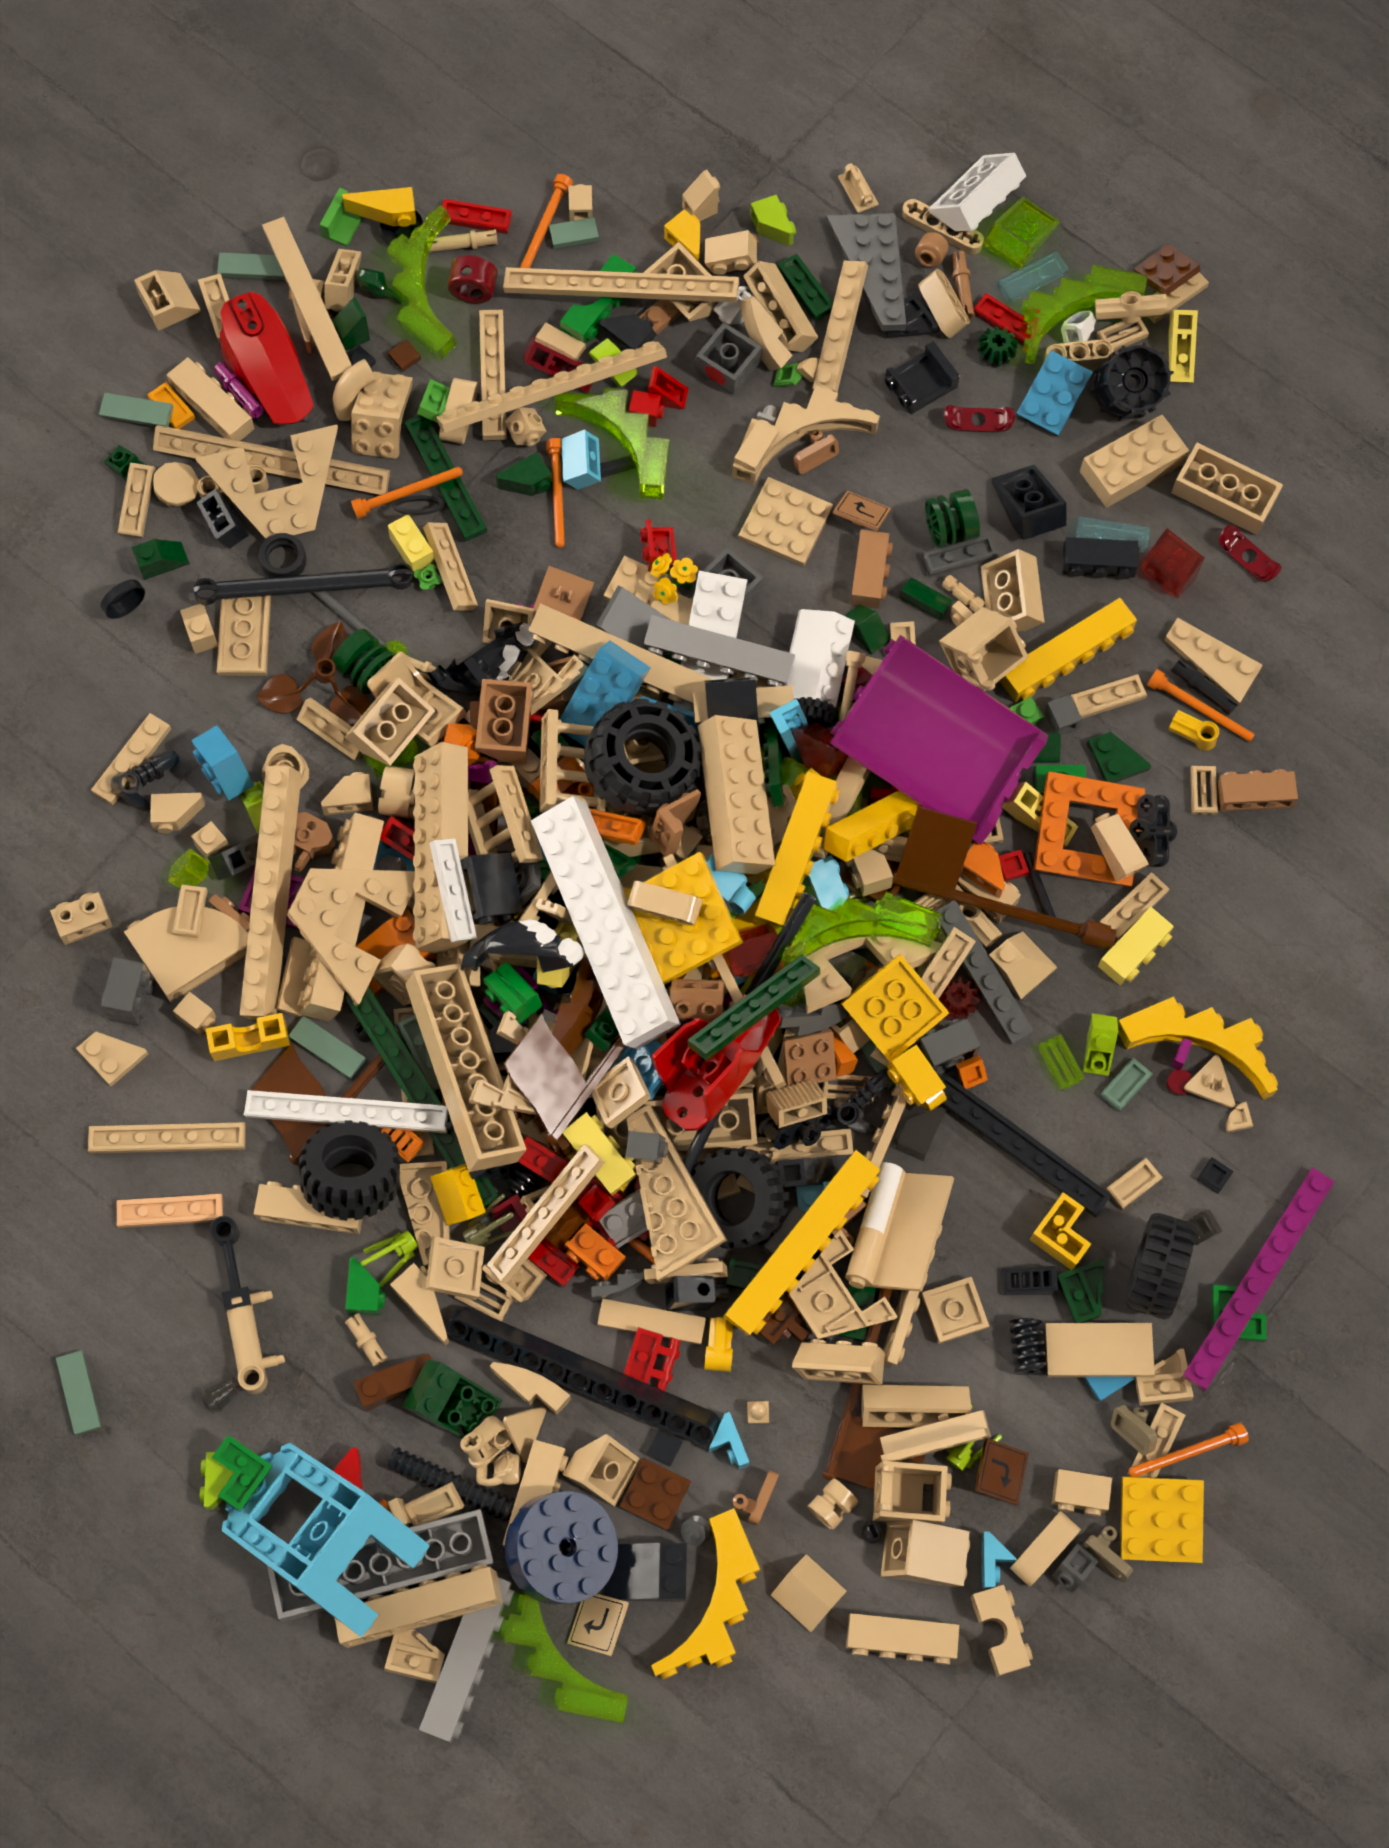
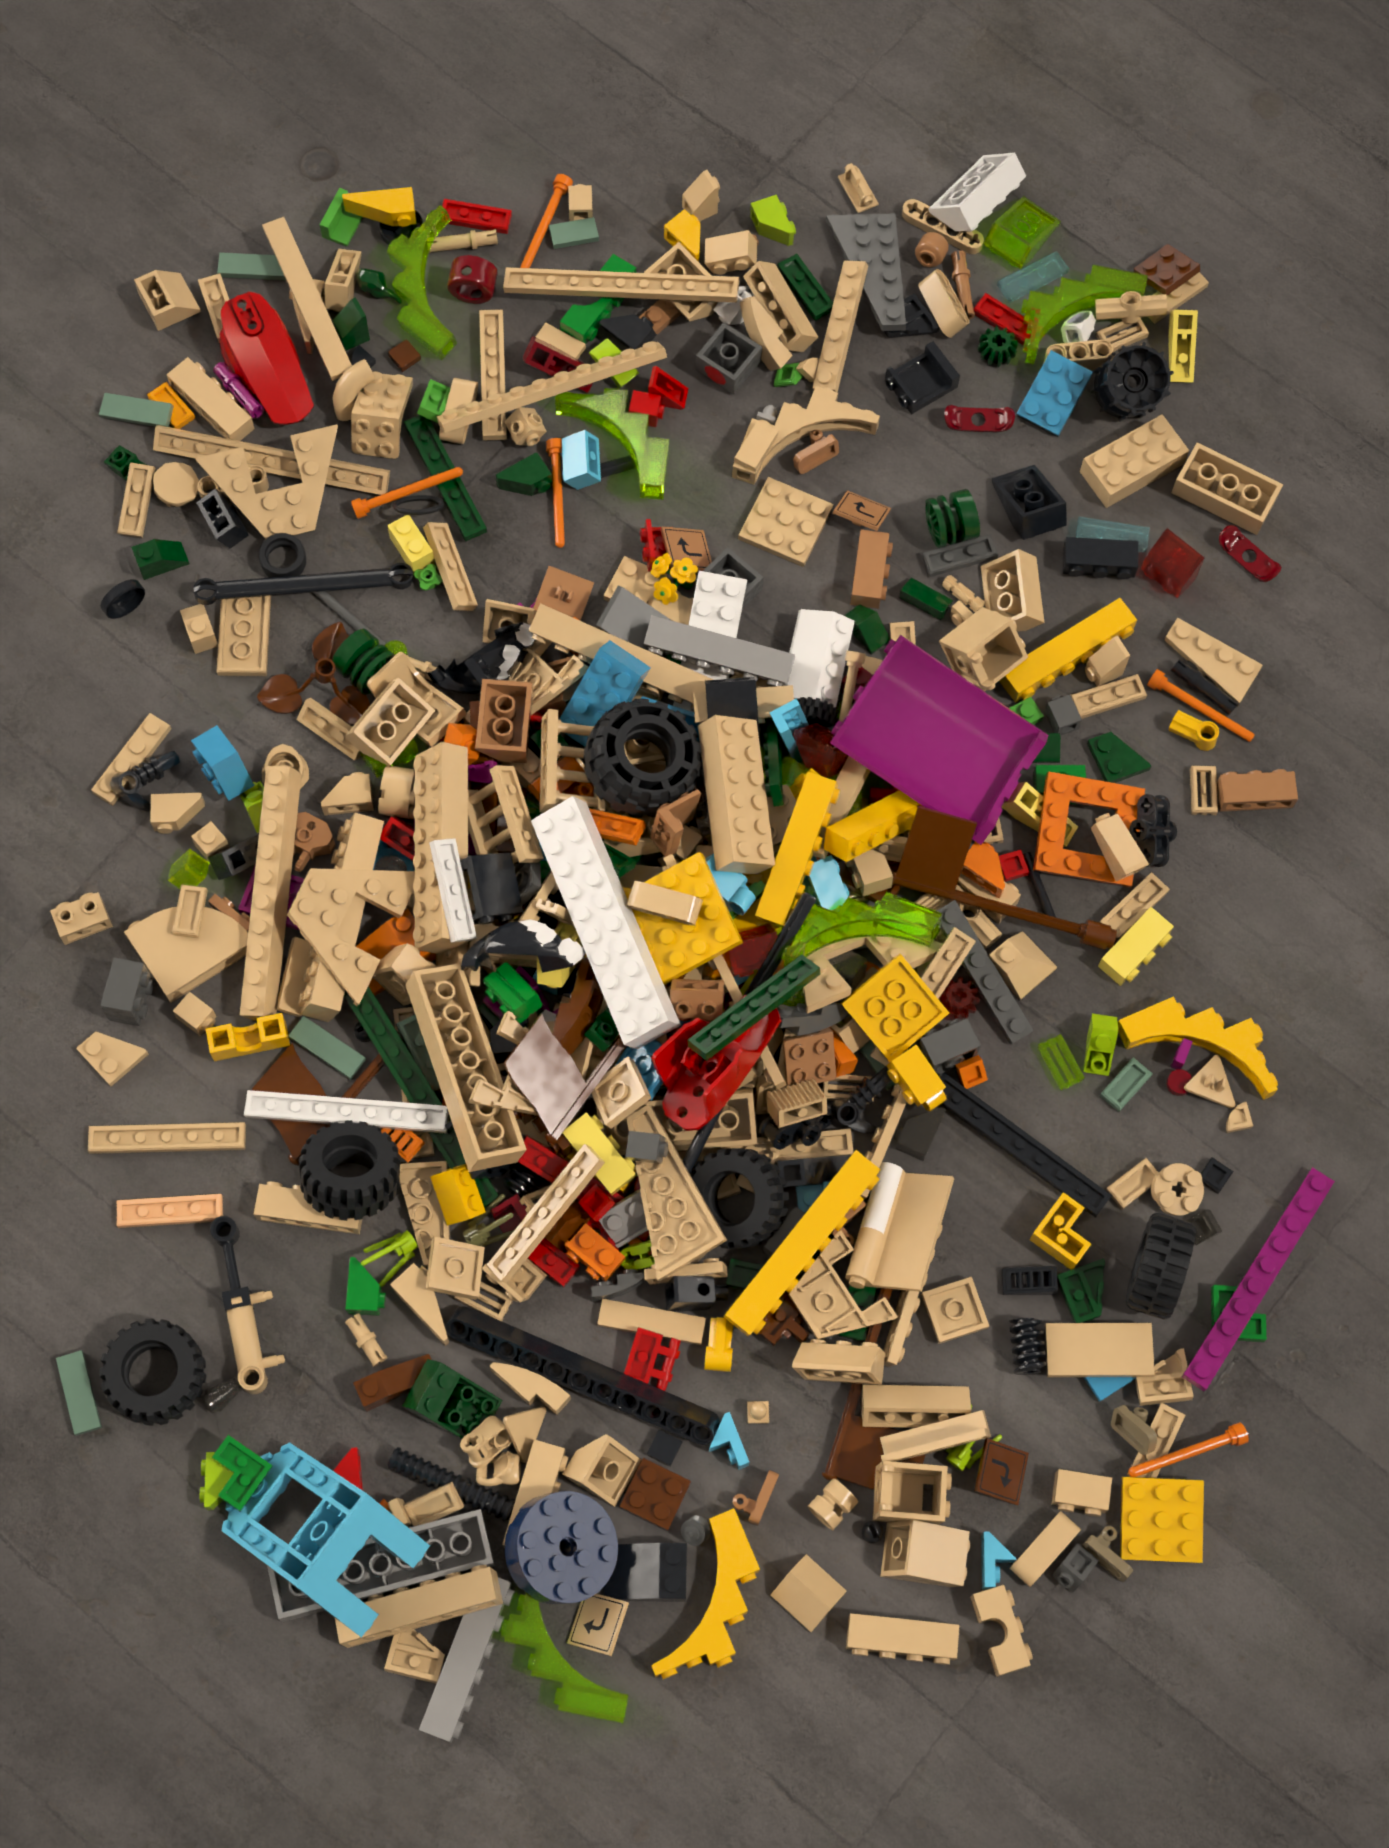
none -> black tyre [99,1318,207,1426]
none -> lime beam [621,1240,655,1270]
none -> medium nougat piece [660,527,712,572]
none -> tan slope [1085,635,1130,687]
none -> tan plate [1151,1163,1204,1216]

